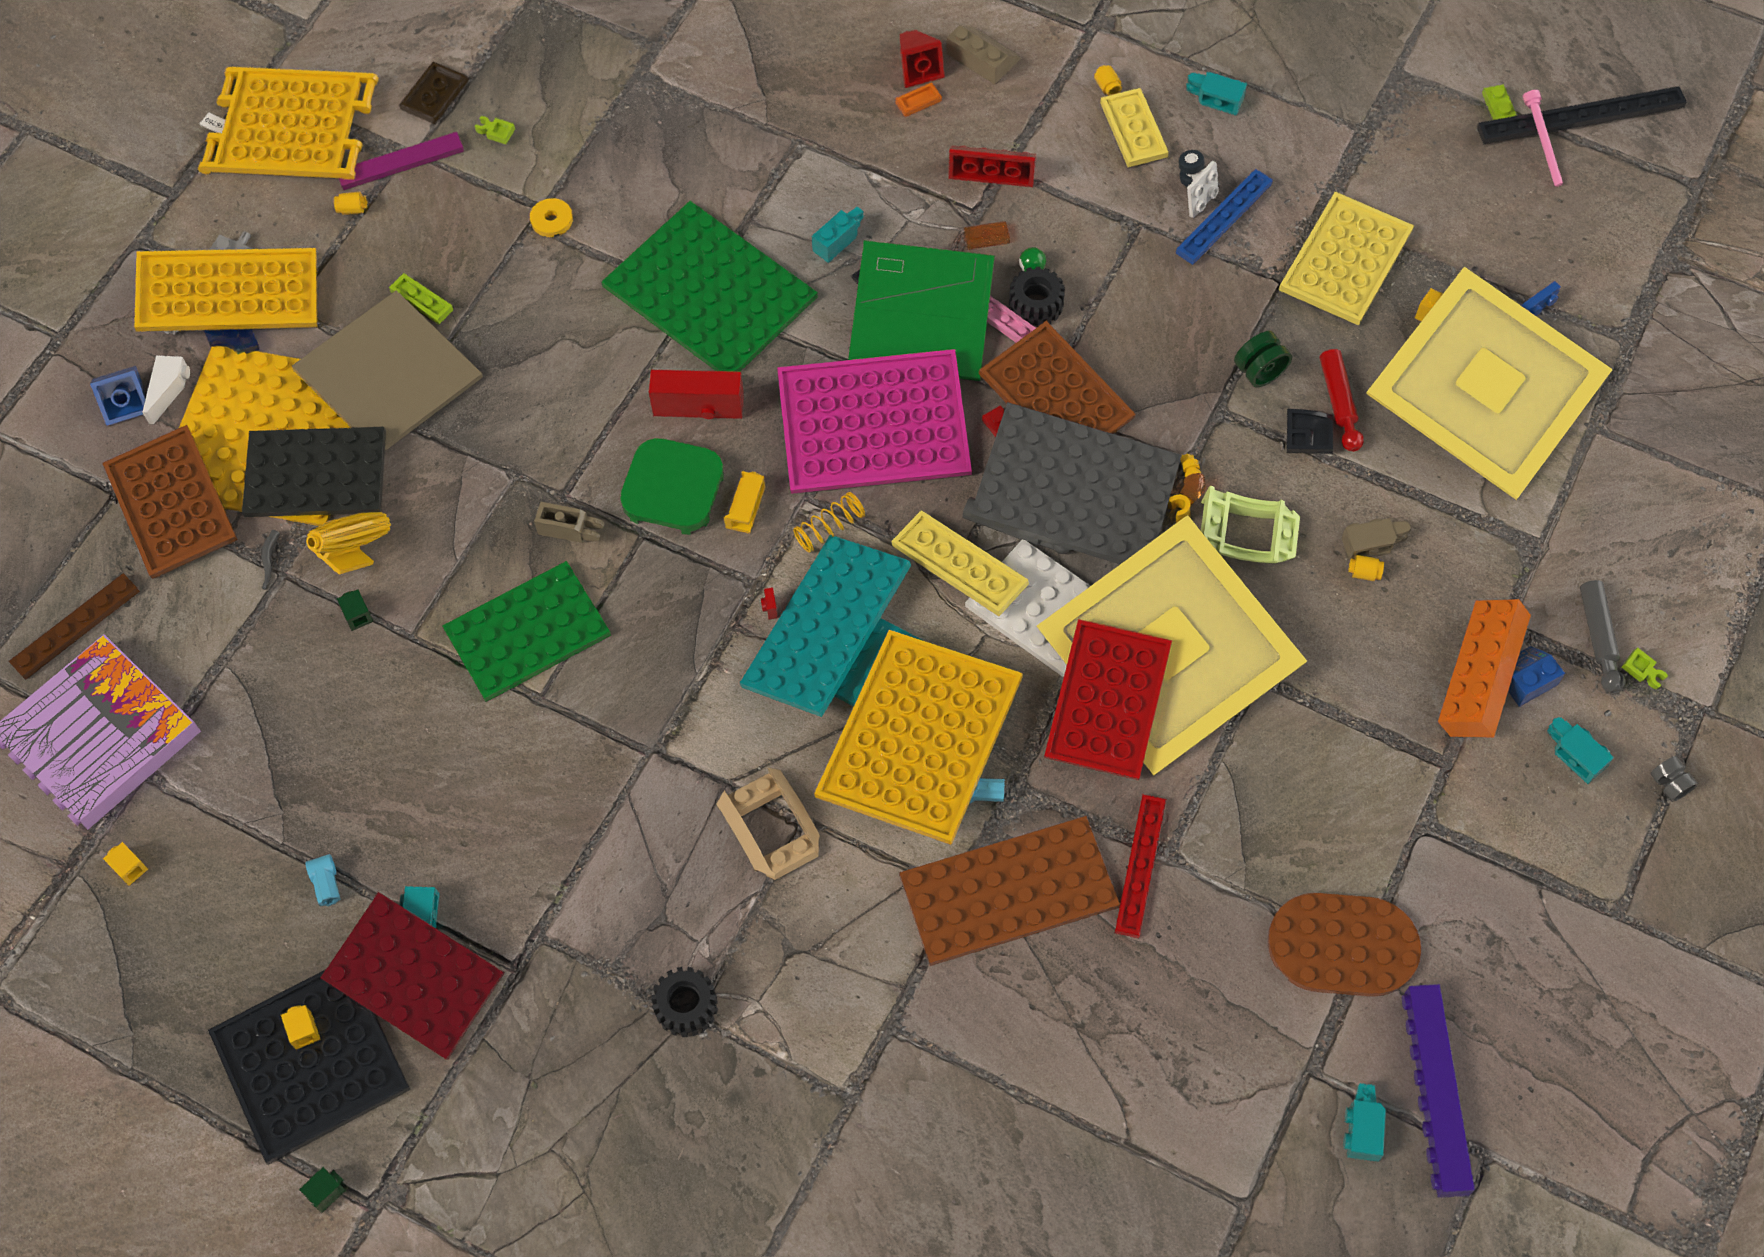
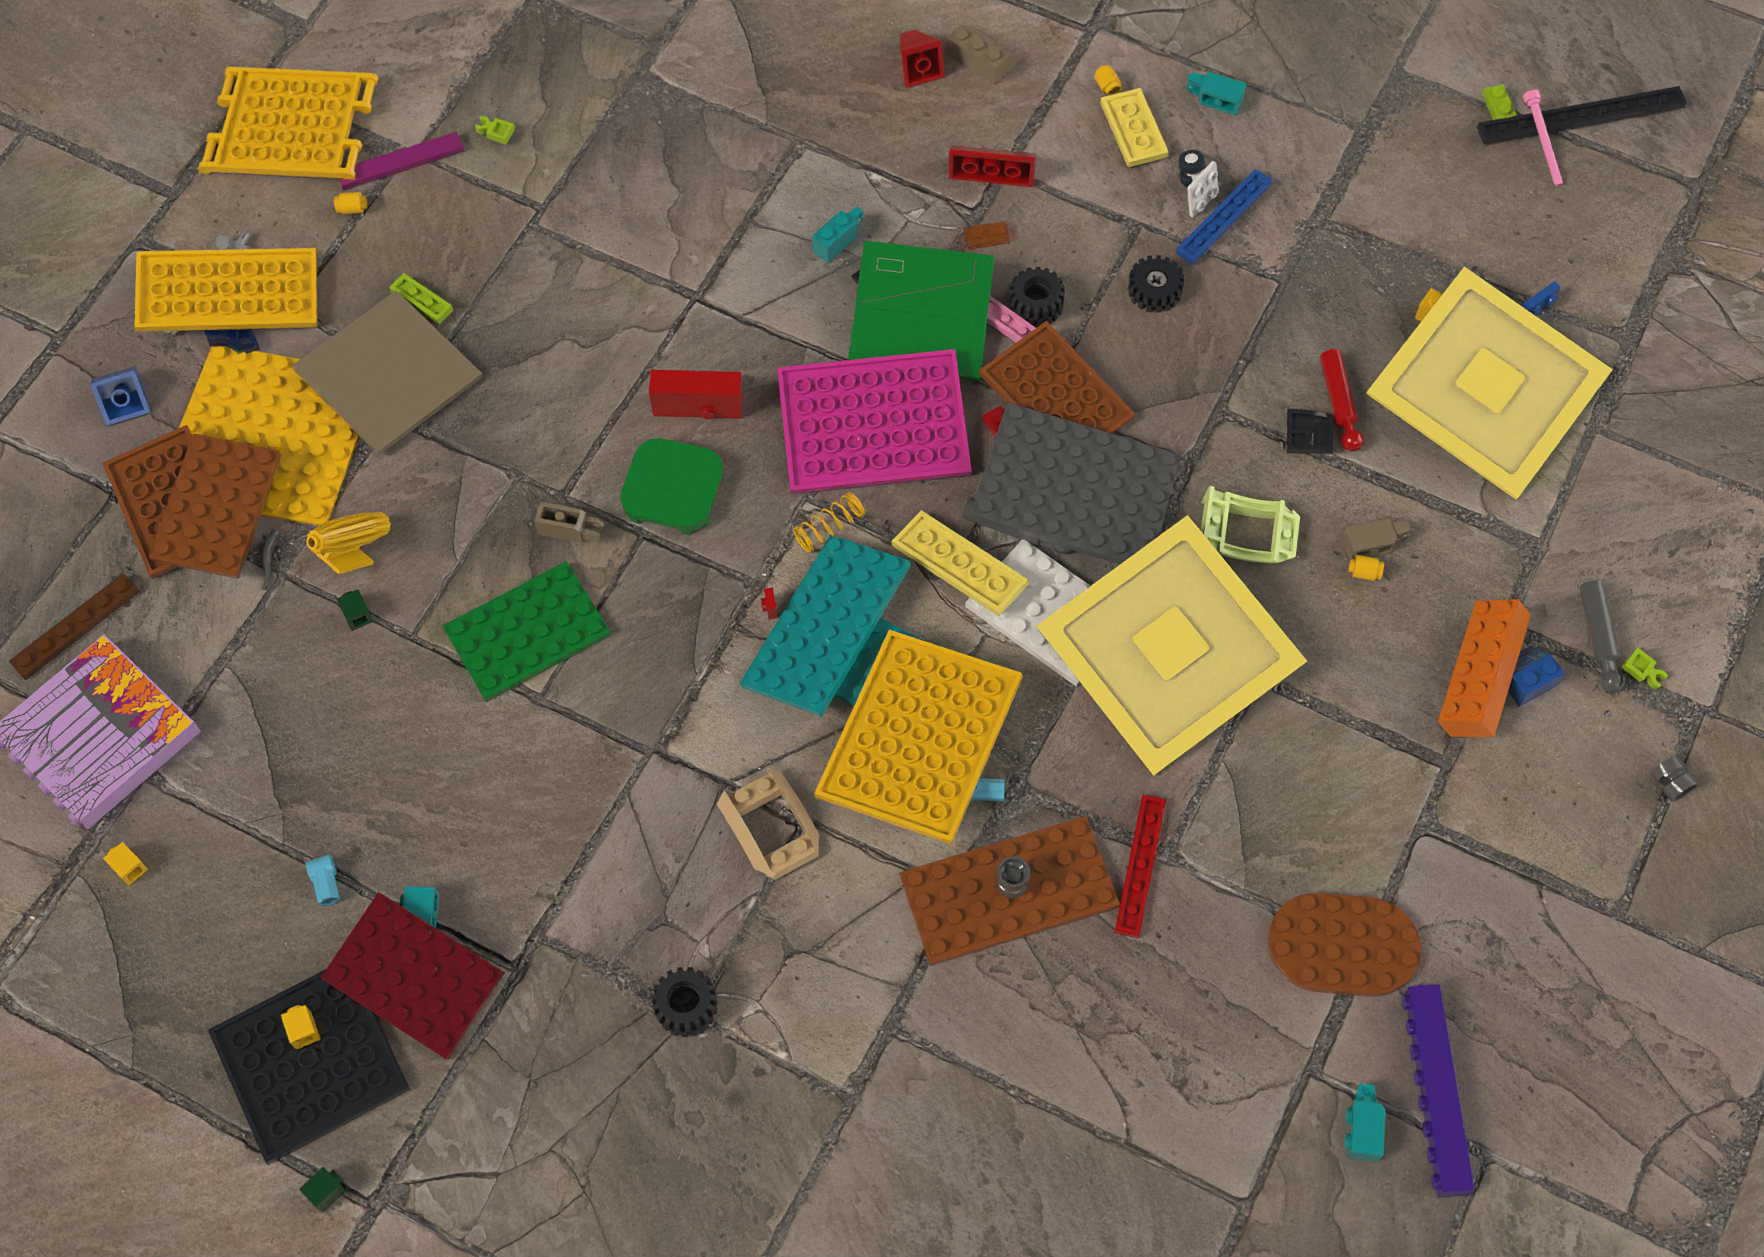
white slope [142,356,190,424] -> none
white sticker [200,113,225,133] -> none
pearl dark grey plate [242,427,386,517] -> none
dark brown tile [399,61,469,125] -> none
yellow tile [530,198,573,237] -> none
green plate [601,201,818,372] -> none
yellow window [724,471,765,534] -> none
orange tile [895,82,942,117] -> none
green piece [1019,247,1046,272] -> none
red plate [1044,619,1172,781] -> none
piece [1168,454,1206,523] -> none
dark green wheel [1234,331,1293,388] -> none
light yellow plate [1279,192,1414,326] -> none
teal hinge [1547,717,1614,784] -> none
none -> dark orange plate [148,433,282,579]
none -> dark grey wheel [997,856,1030,899]
none -> black bush [1128,255,1184,313]

